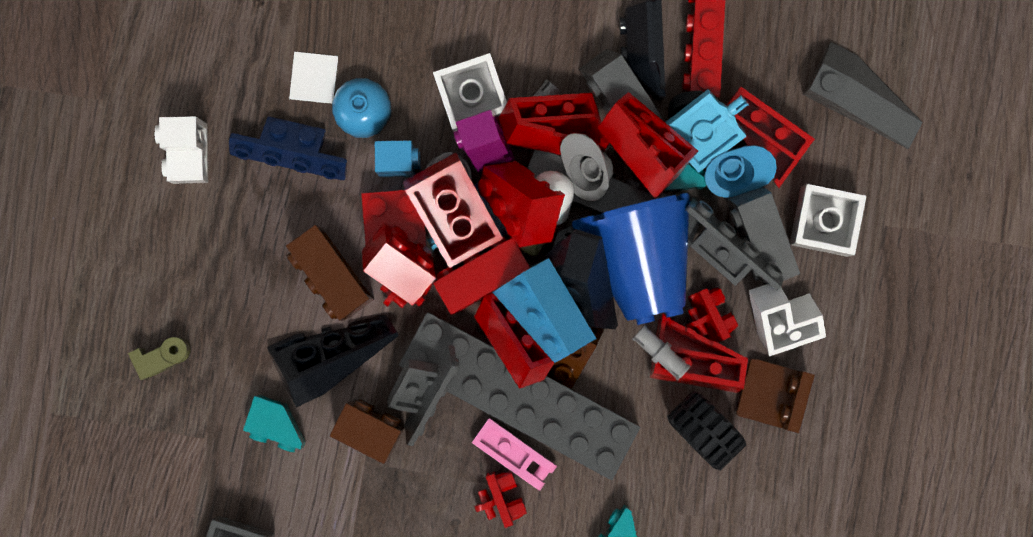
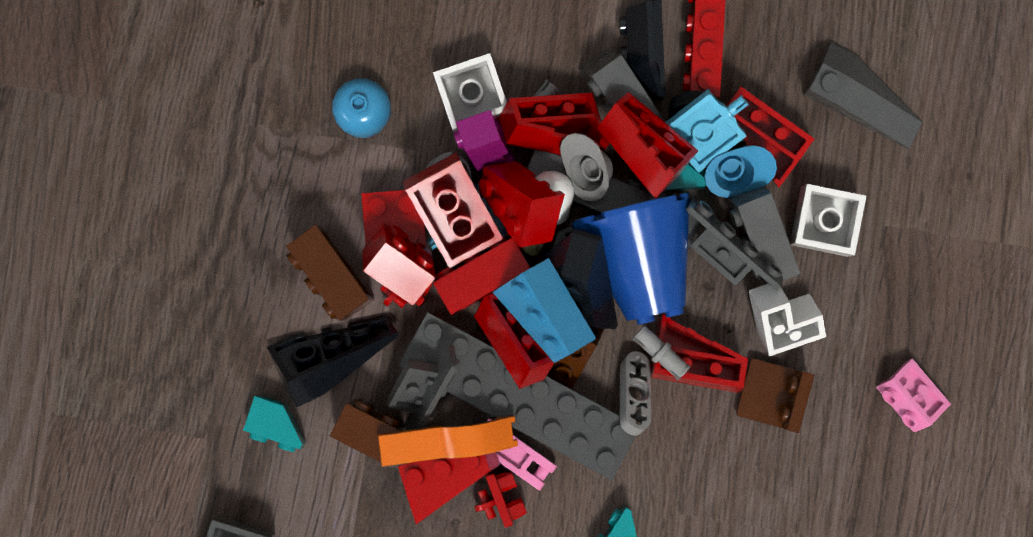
olive leg [128,337,191,380] -> none
white brick [155,116,208,184] -> none
dark blue bracket [229,116,347,180] -> none
white sticker [289,52,338,104] -> none
dark azure brick [375,141,421,177] -> none
black tyre [667,391,746,471] -> none
red hips [685,288,738,342] -> none
none -> orange piece [377,415,518,467]
none -> red wedge [398,452,500,524]
none -> light grey beam [620,351,651,436]
none -> bright pink bracket [876,358,951,432]

